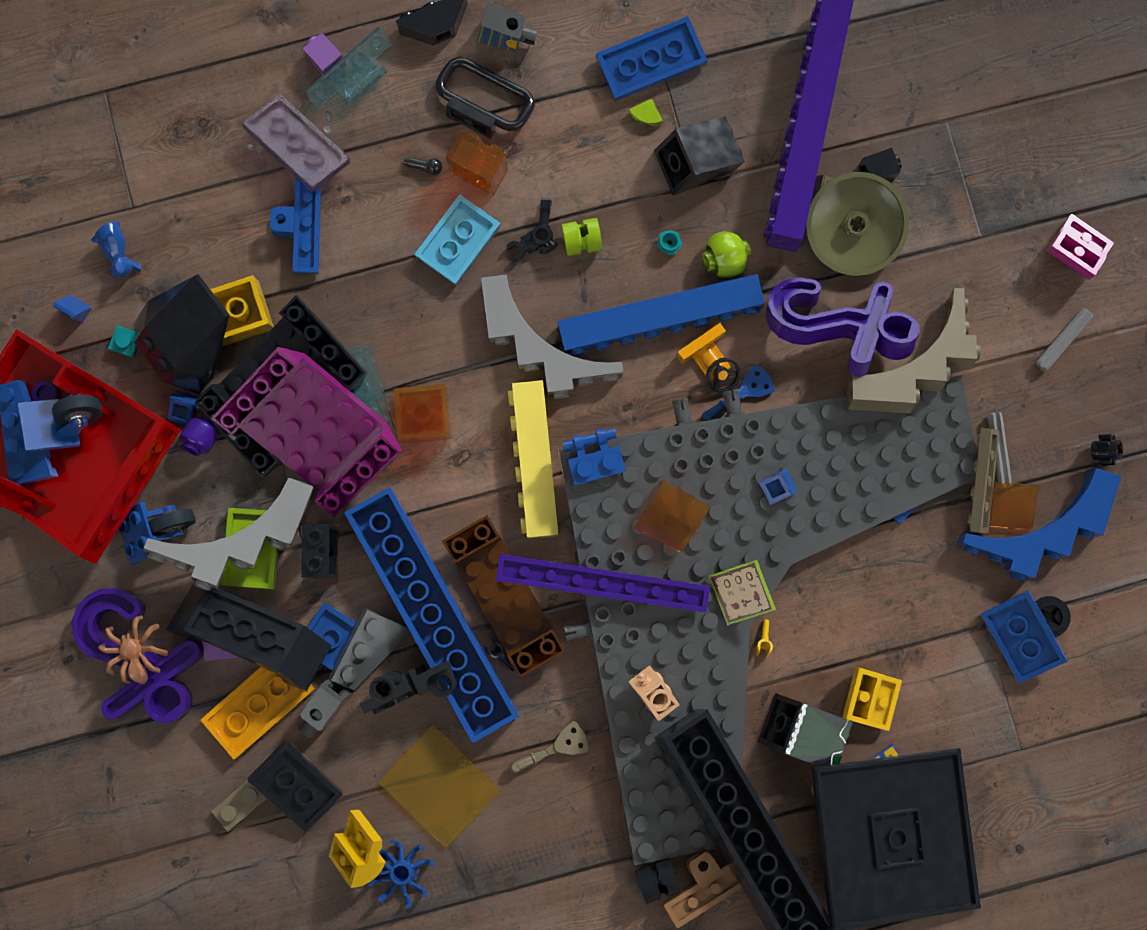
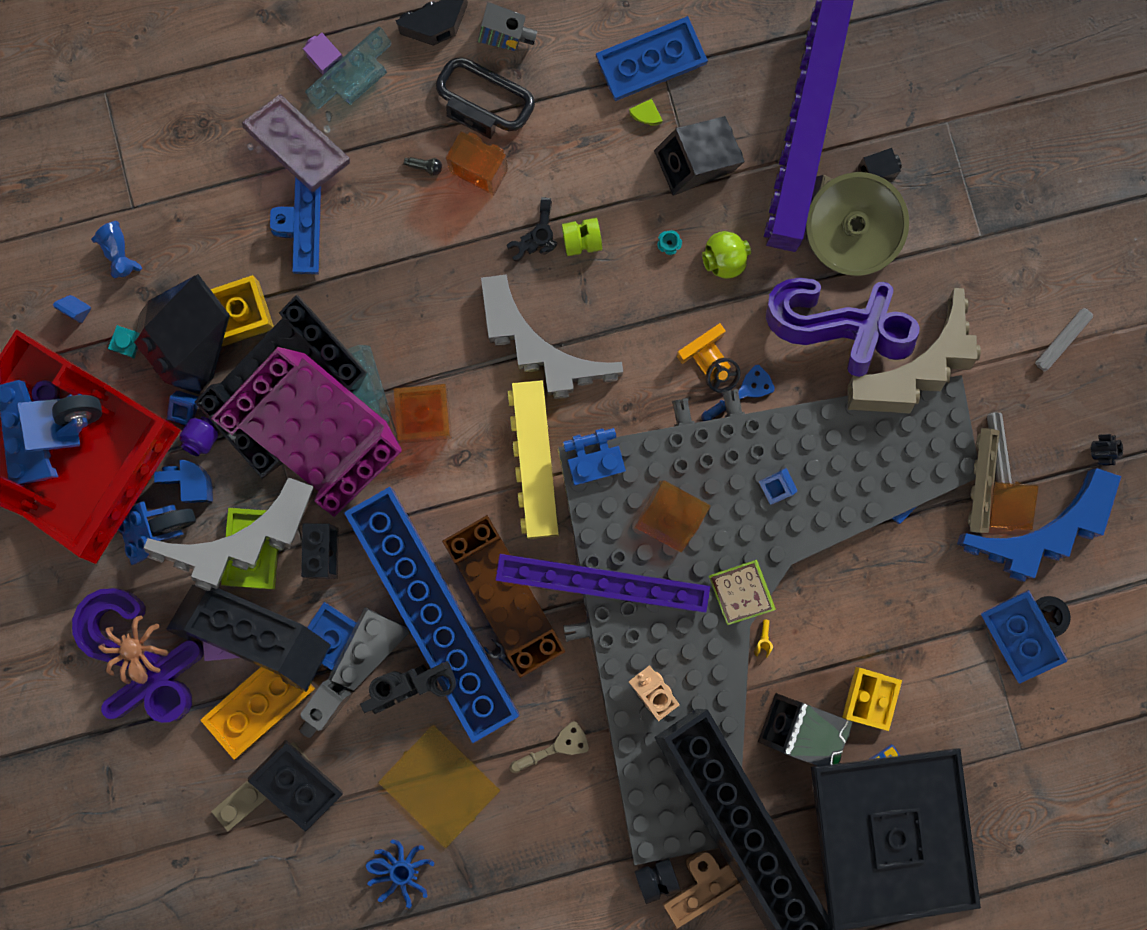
yellow brick [329,810,385,888] -> none
medium azure plate [414,194,501,286] -> none
blue brick [558,274,765,357] -> none
brick [1046,214,1114,280] -> none
none -> blue brick [154,460,213,503]

